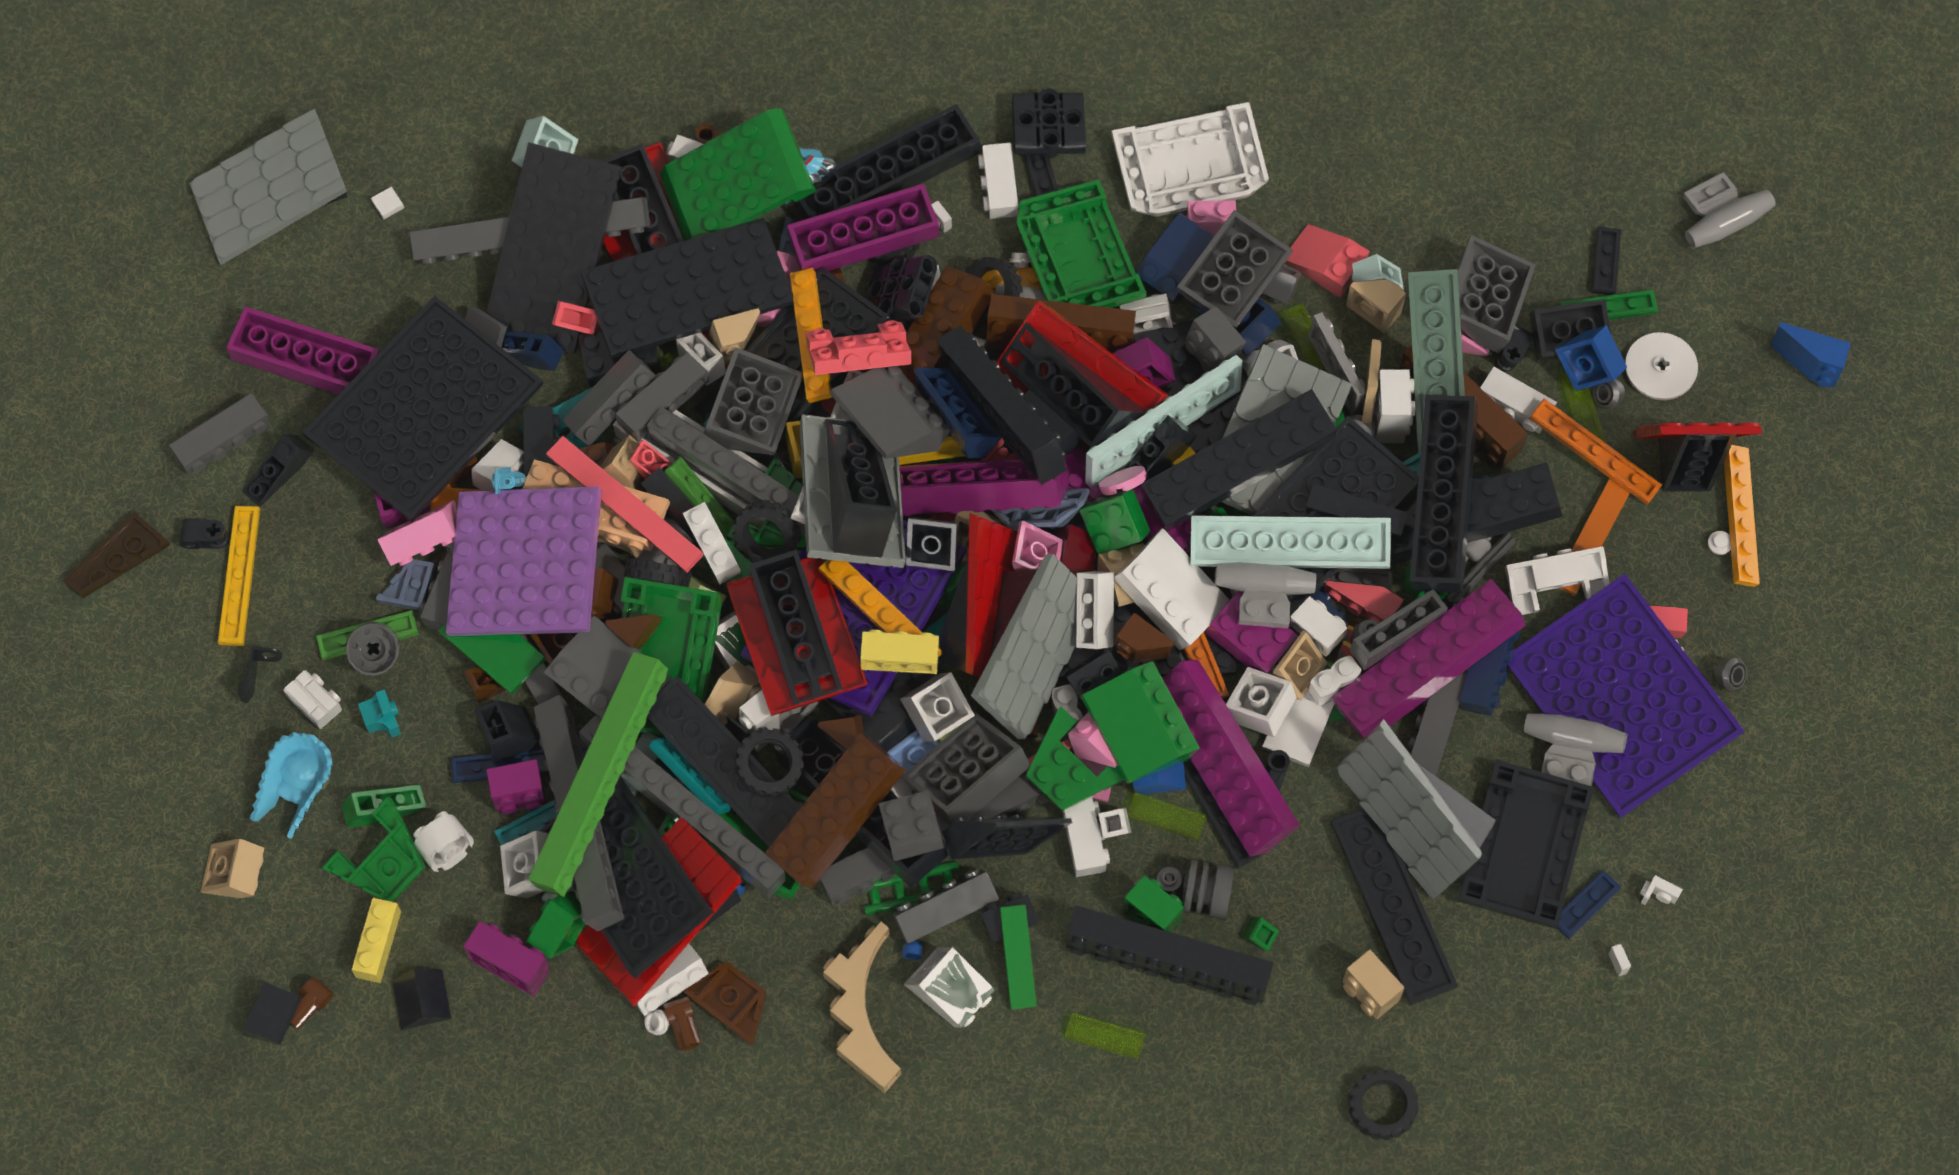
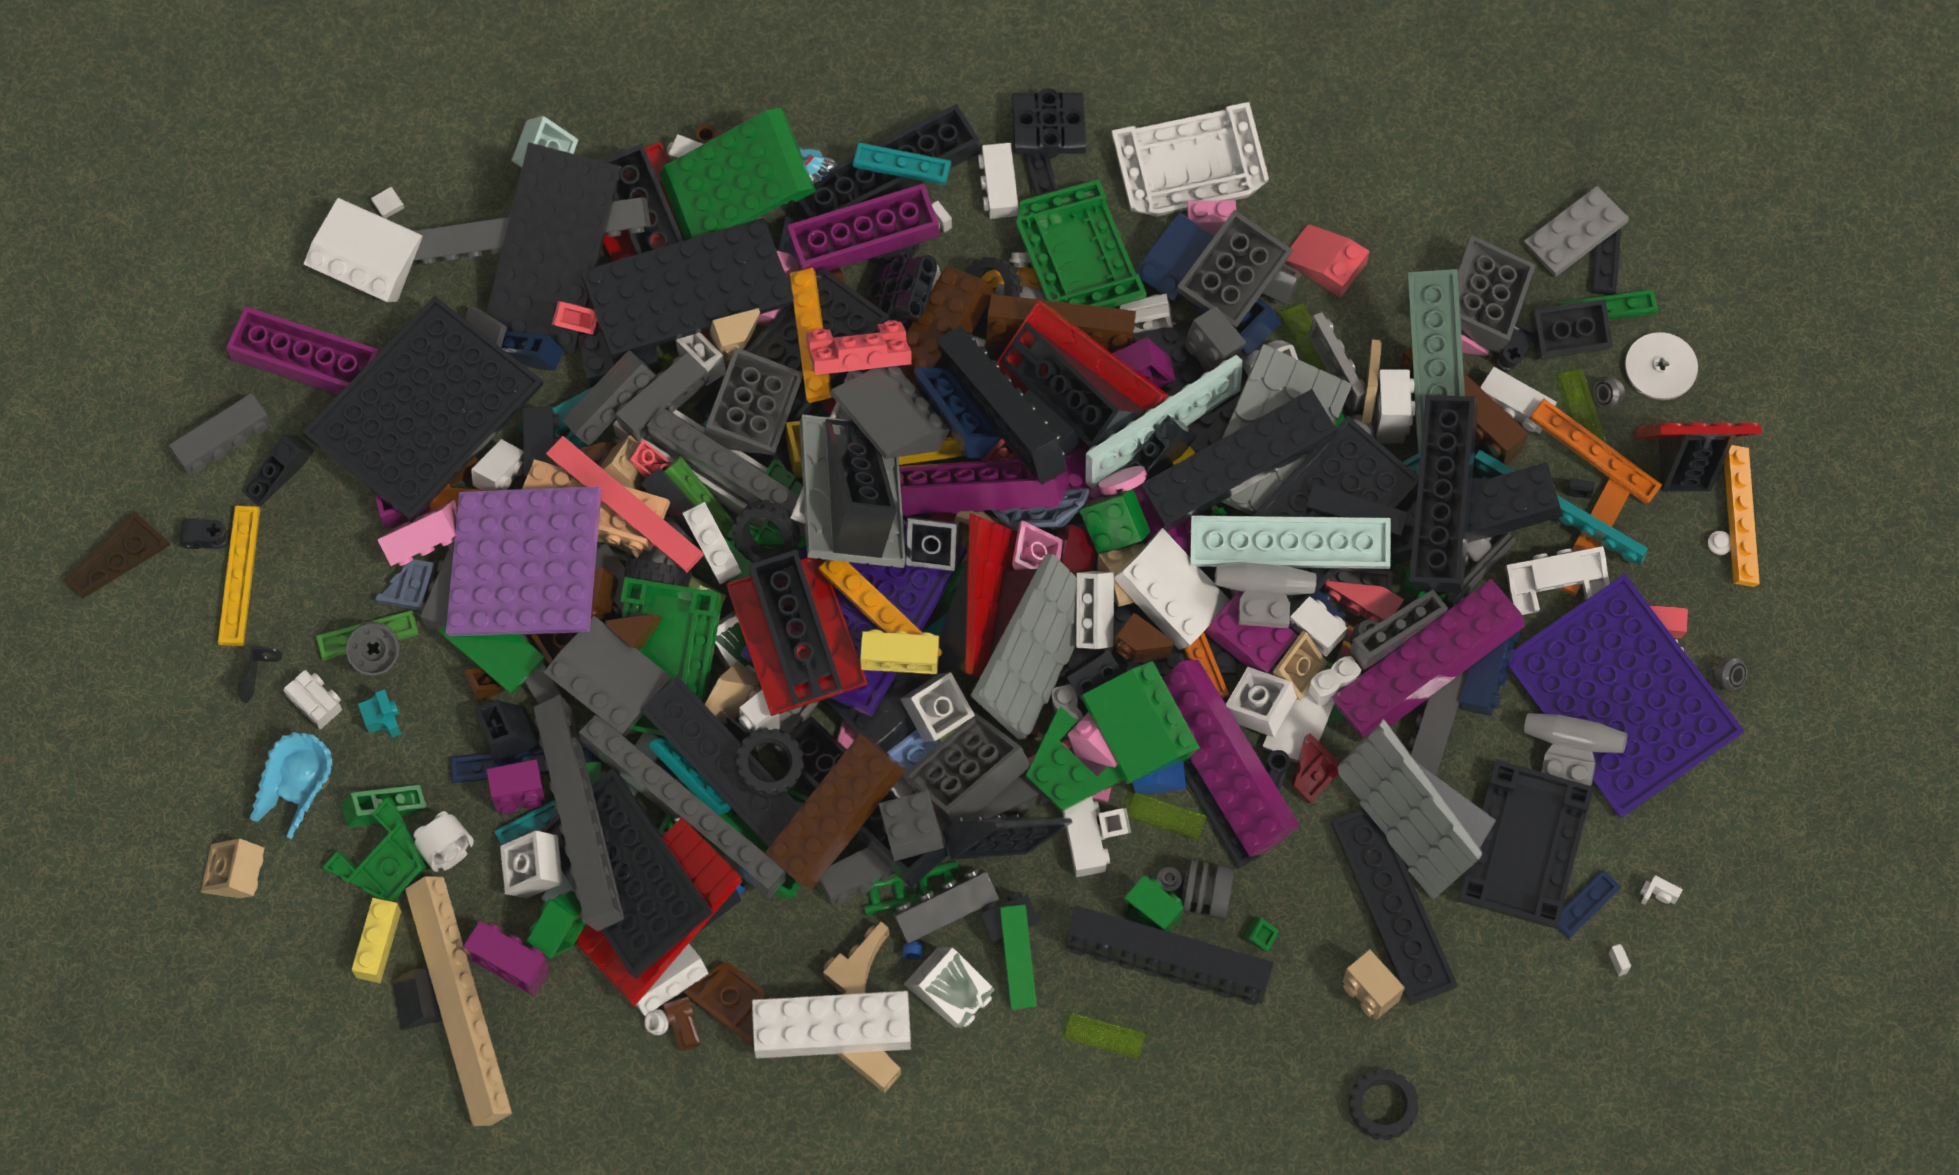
light grey piece [190,109,347,265] -> none
black slope [243,982,302,1045] -> none
reddish brown piece [291,977,334,1030] -> none
medium azure hinge [492,467,526,494] -> none
bright green brick [528,652,668,897] -> none
reddish brown slope [817,714,864,749] -> none
tan slope [1346,279,1406,333] -> none
light aqua brick [1352,254,1404,290] -> none
blue slope [1555,325,1627,391] -> none
light grey plate [1683,172,1776,248] -> none
blue slope [1770,322,1851,387] -> none
none -> white slope [304,198,423,302]
none -> tan brick [405,876,512,1126]
none -> white brick [752,991,911,1058]
none -> teal tile [853,142,951,185]
none -> dark red wing [1291,733,1340,804]
none -> teal plate [1473,450,1648,566]
none -> light grey plate [1524,186,1629,277]
none -> black tile [1566,478,1595,499]

